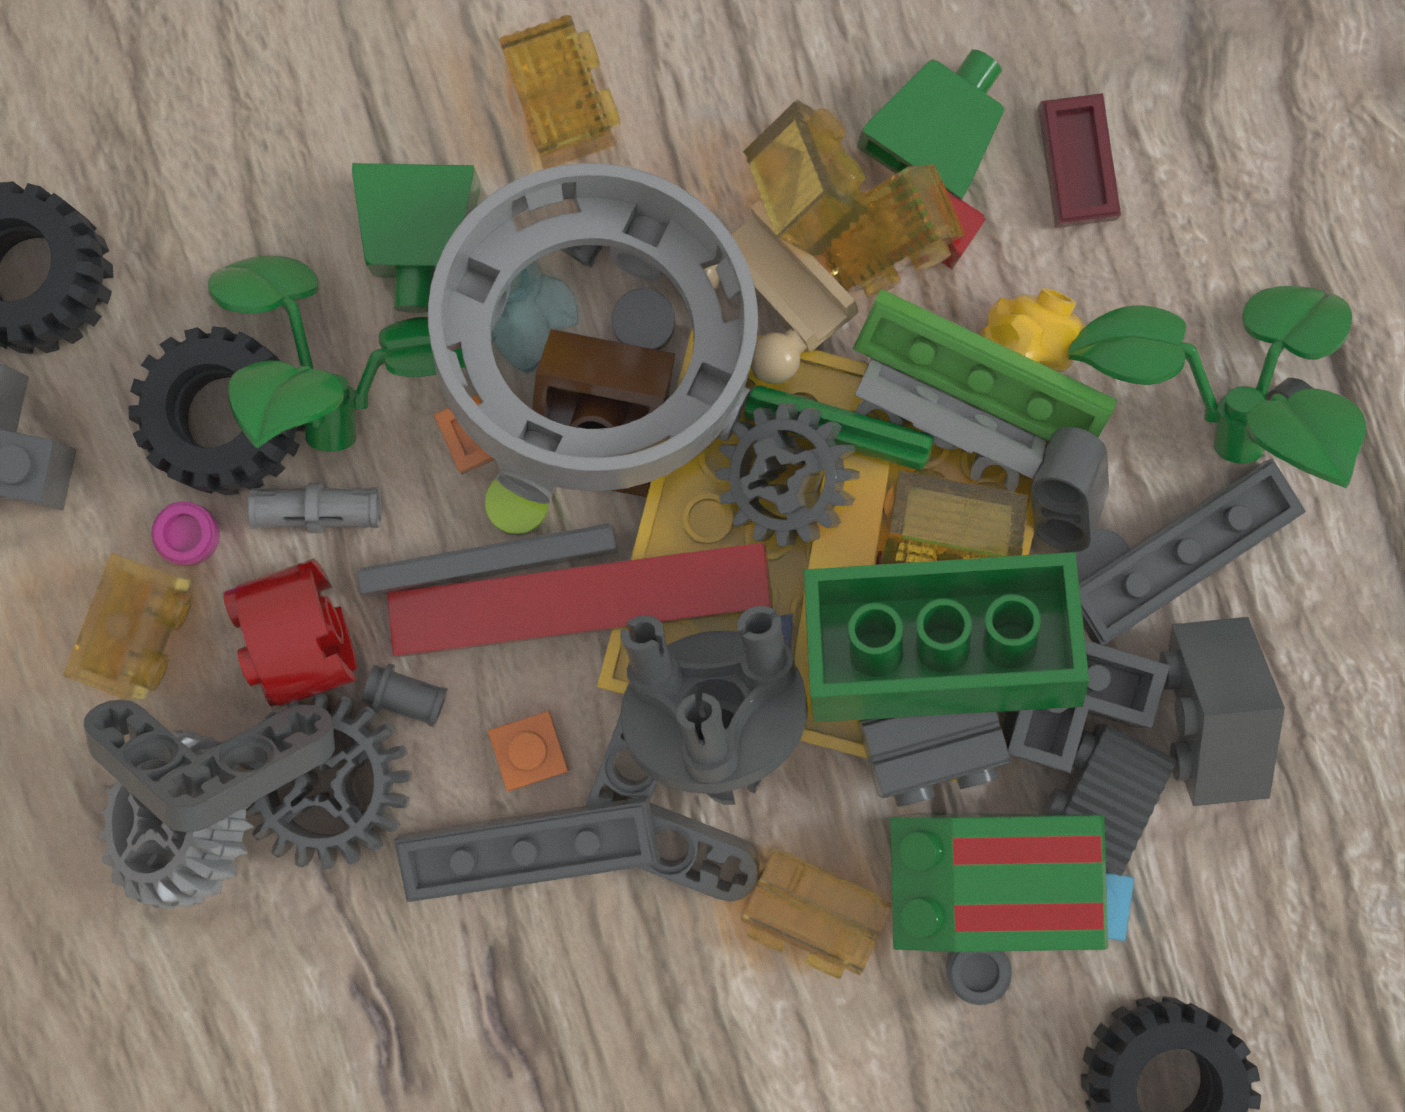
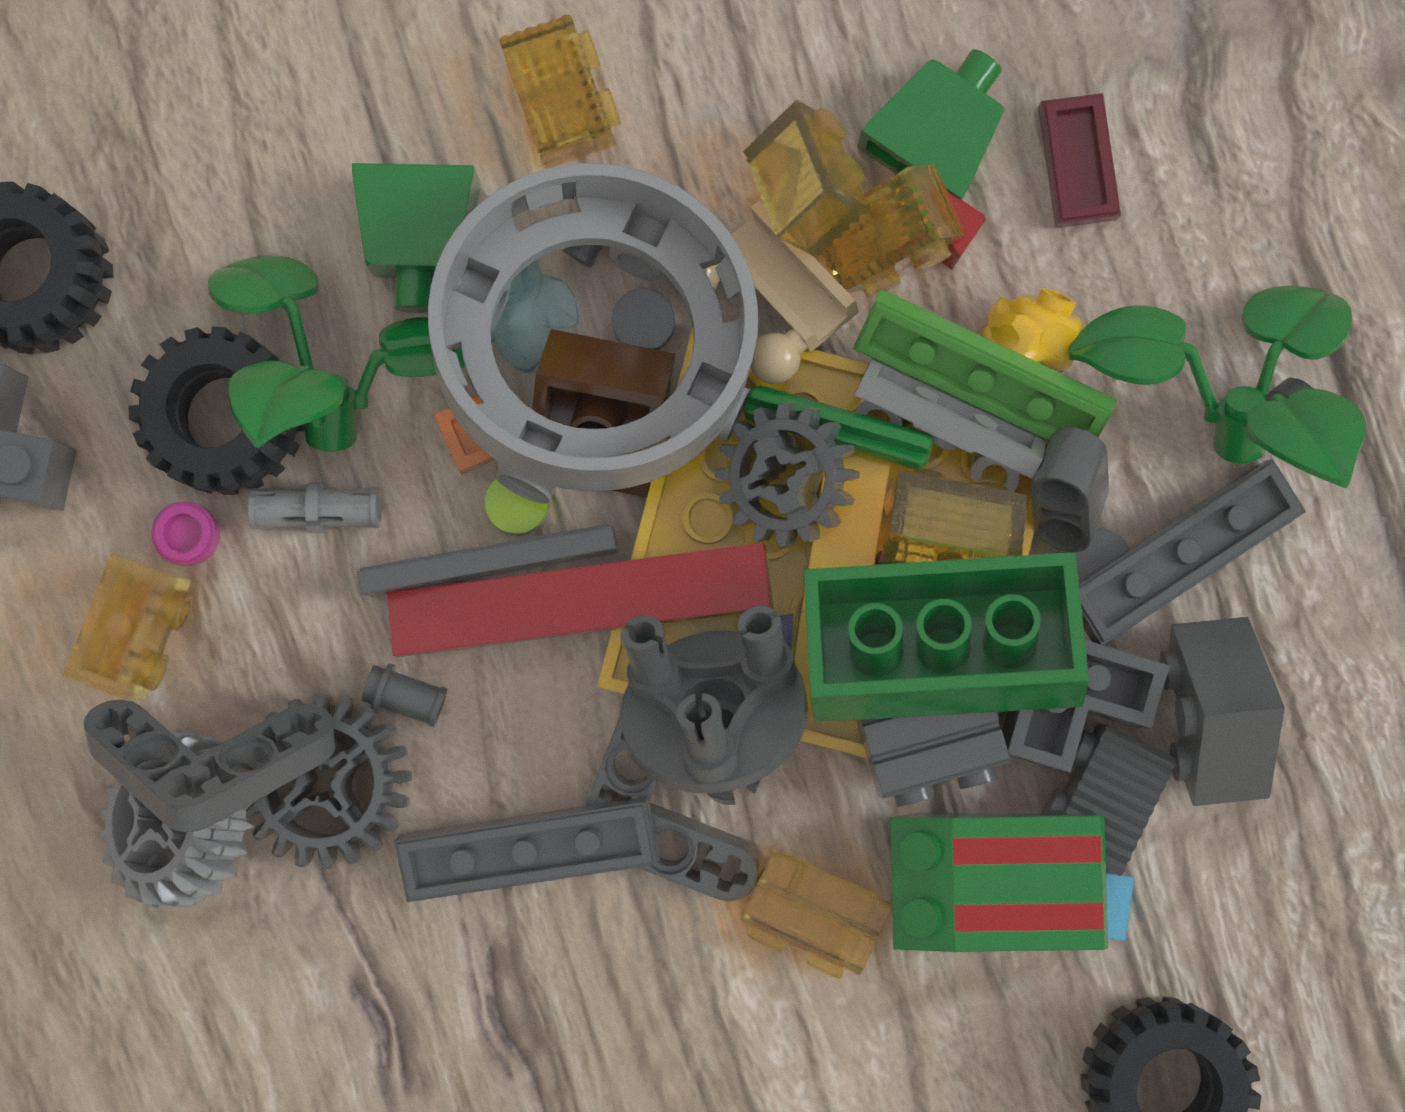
red brick [223,558,357,707] -> none
orange plate [488,711,569,792] -> none
dark grey tile [945,951,1012,1005] -> none

